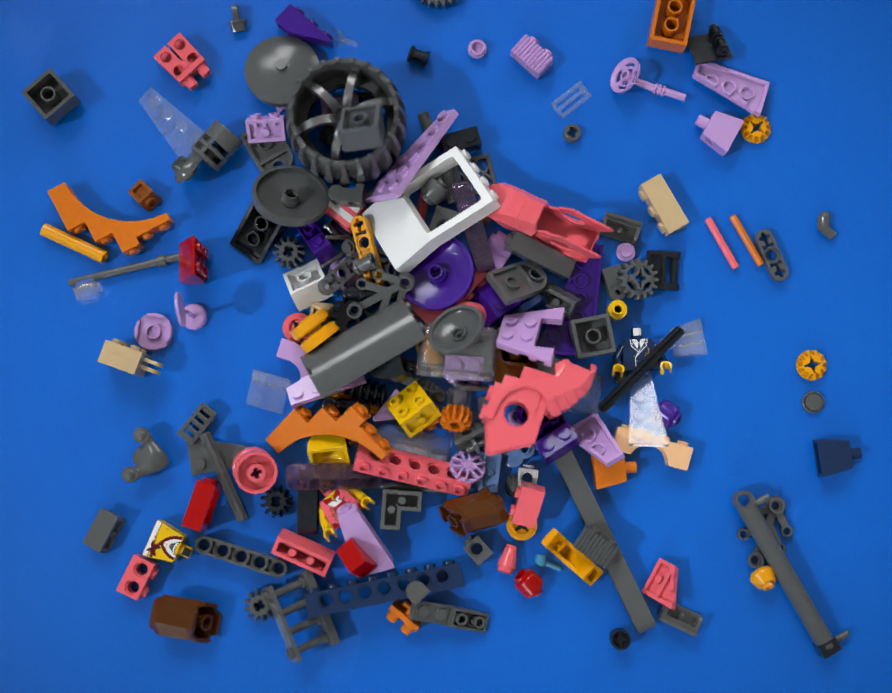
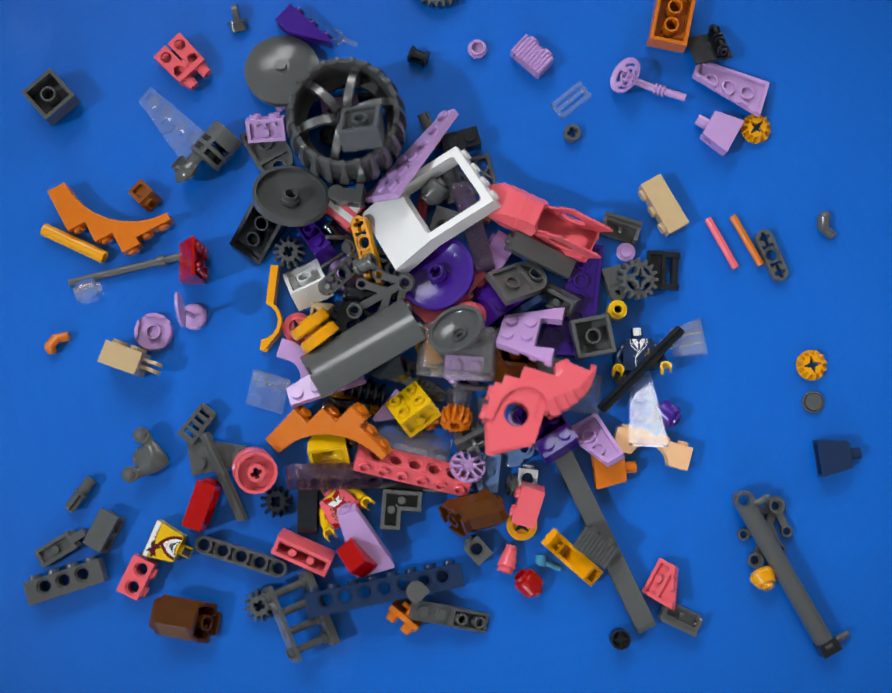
none -> dark grey brick [23,556,110,606]
none -> dark grey hinge [34,528,88,568]
none -> orange arm [44,332,71,355]
none -> dark grey axle [65,475,97,513]
none -> light orange piece [260,265,284,352]

